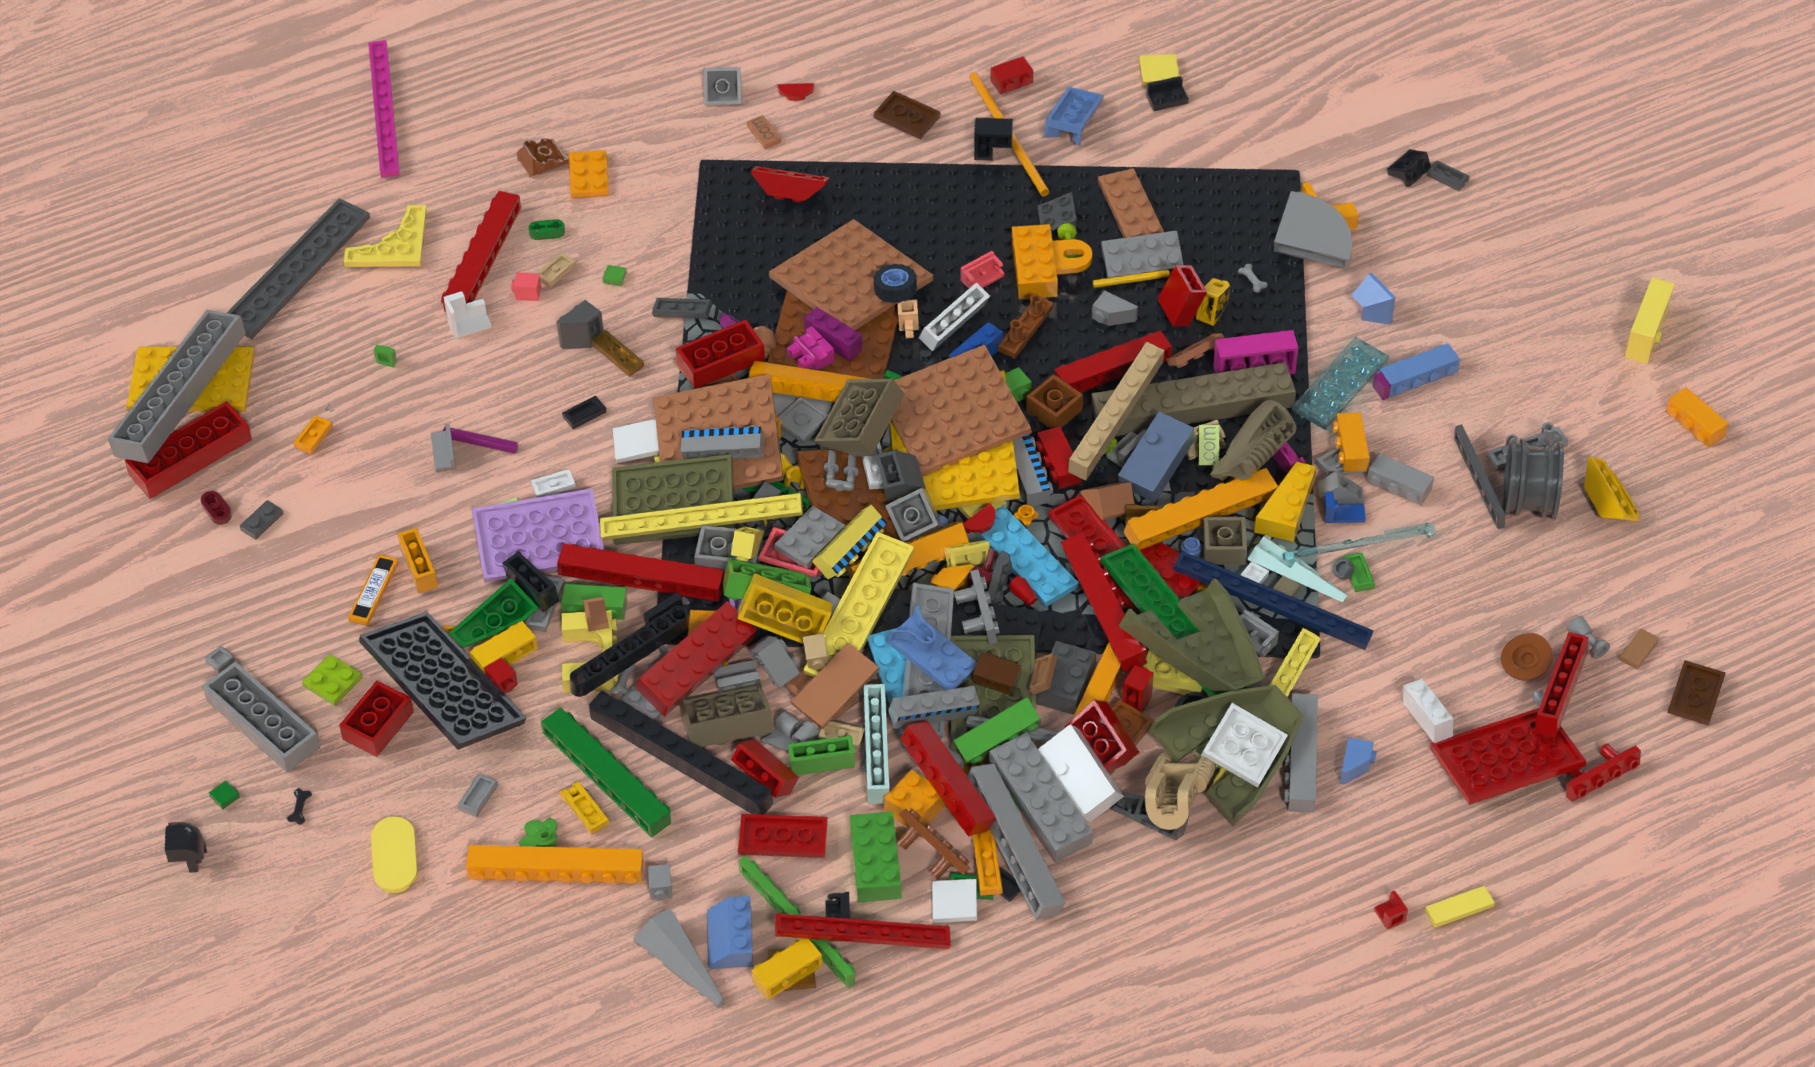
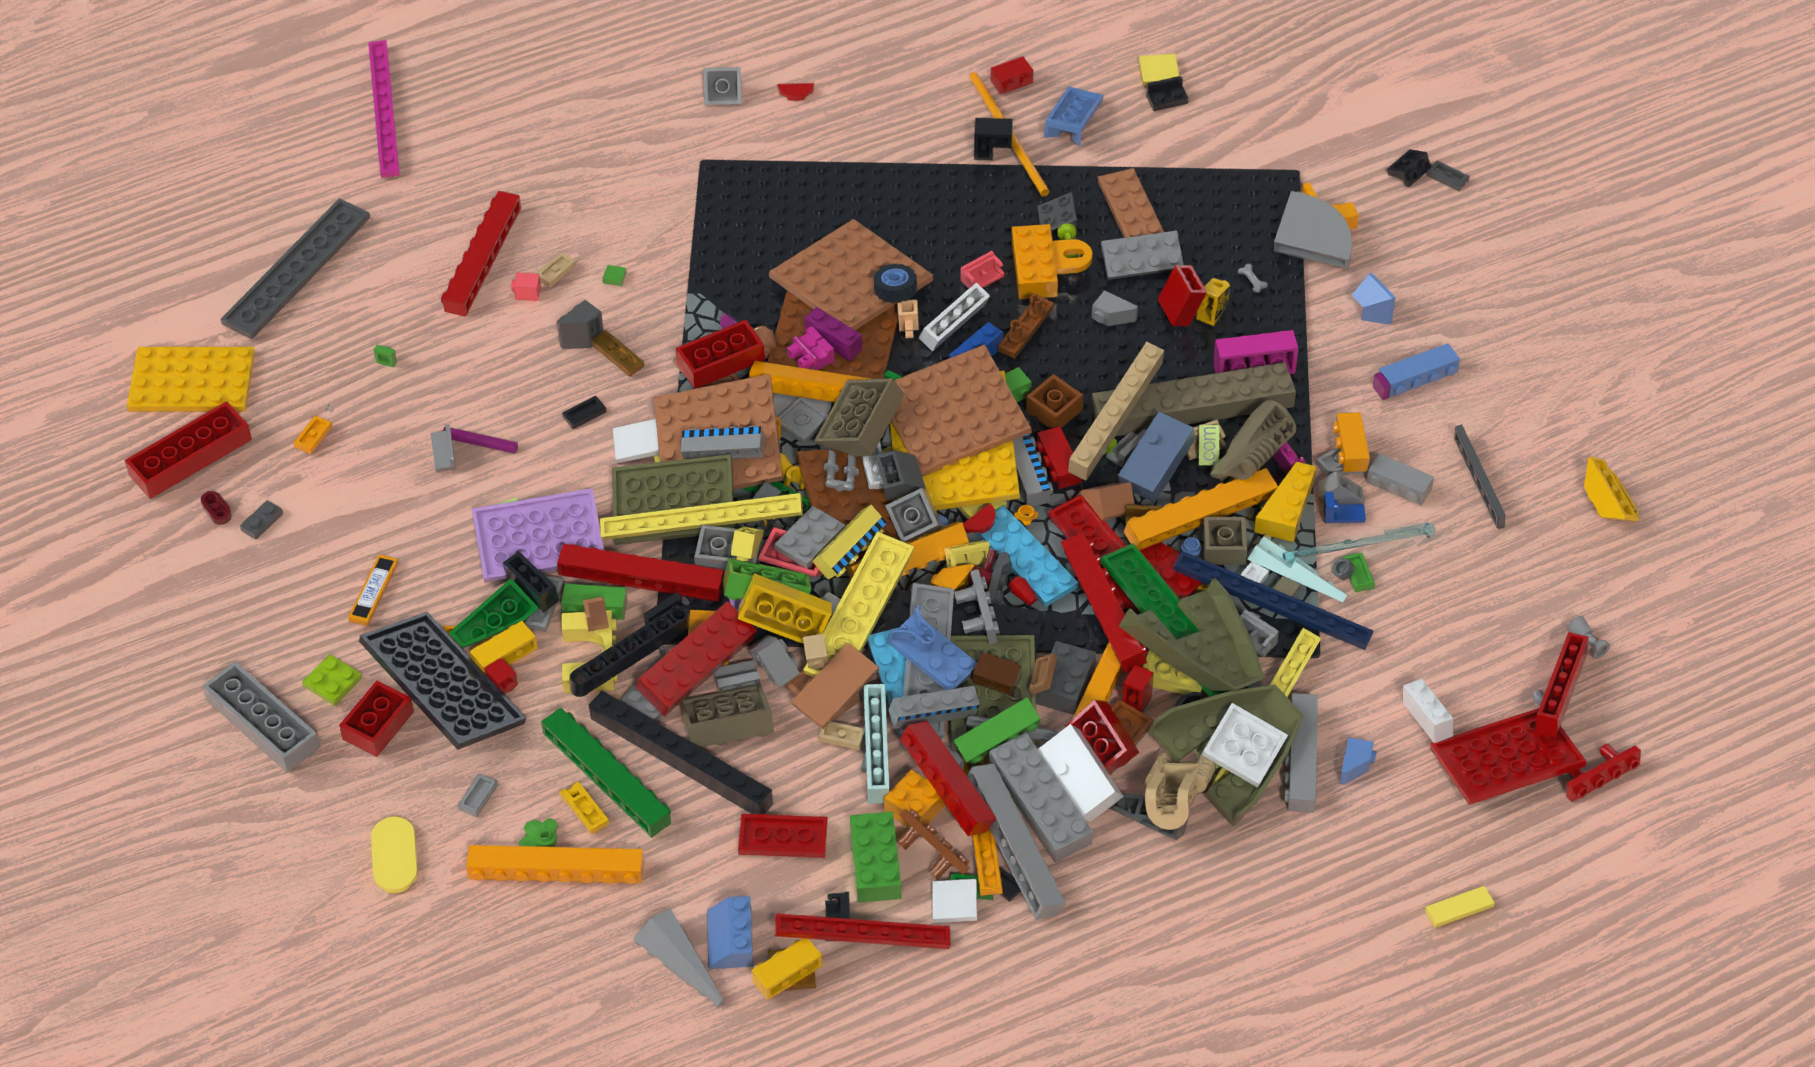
light grey brick [108,310,246,463] -> none
black brick [165,822,207,873] -> none
light grey tile [205,646,235,673] -> none
green tile [209,781,240,810] -> none
black piece [287,788,312,825] -> none
light yellow plate [344,205,427,267] -> none
light orange brick [397,527,438,594] -> none
white panel [444,292,491,339] -> none
dark orange slope [517,138,569,178] -> none
green beam [528,219,565,240] -> none
white plate [531,469,576,498] -> none
light orange plate [569,150,609,198] -> none
light grey piece [611,664,636,695] -> none
light grey brick [648,864,672,901] -> none
dark grey tile [652,298,713,319] -> none
red brick [731,740,799,798] -> none
bright green plate [739,856,856,988] -> none
nougat tile [747,115,781,149] -> none
red wedge [751,166,830,202] -> none
light grey panel [762,711,819,752] -> none
bright green brick [788,736,855,775] -> none
reddish brown plate [874,91,940,139] -> none
red brick [1055,331,1172,392] -> none
yellow bar [1093,270,1170,288] -> none
nougat plate [1166,333,1224,368] -> none
clear light blue plate [1292,337,1389,430] -> none
red panel [1374,890,1408,929] -> none
light grey plate [1487,422,1568,470] -> none
dark orange hat [1501,633,1553,681] -> none
dark grey wheel [1503,438,1564,519] -> none
medium nougat tile [1619,628,1659,670] -> none
light yellow brick [1625,277,1675,364] -> none
light orange brick [1666,387,1729,447] -> none
reddish brown plate [1667,660,1726,726] -> none

